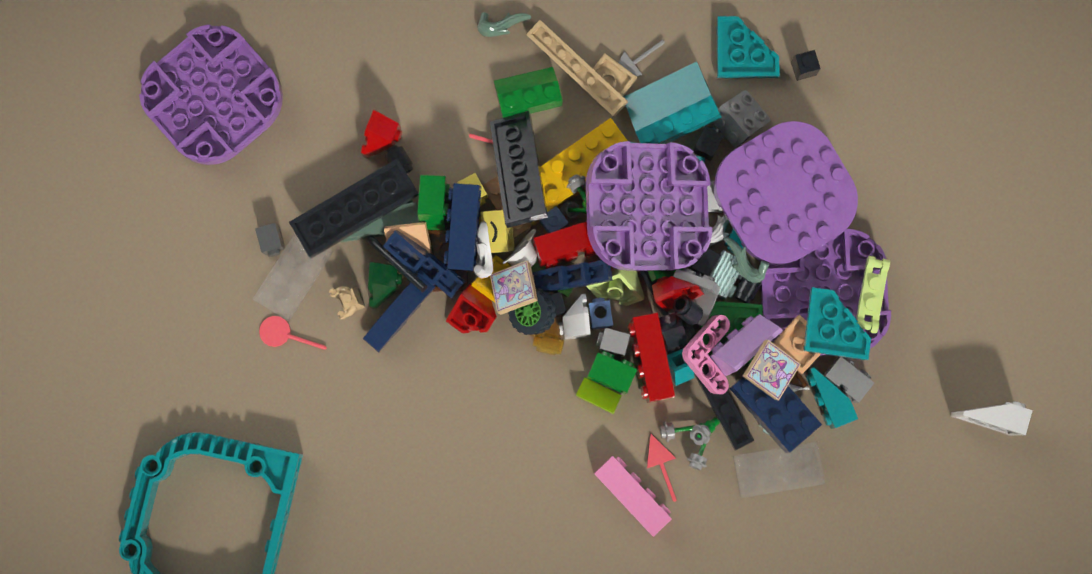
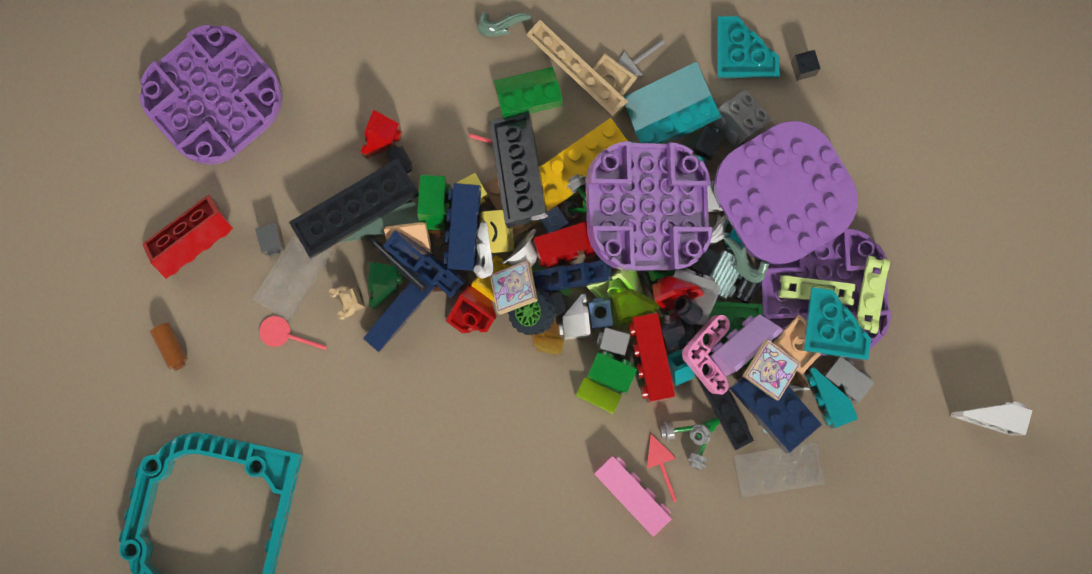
none -> red slope [142,194,233,279]
none -> dark orange brick [150,322,188,371]
none -> clear neon green slope [611,287,660,325]
none -> yellowish green plate [778,276,855,306]

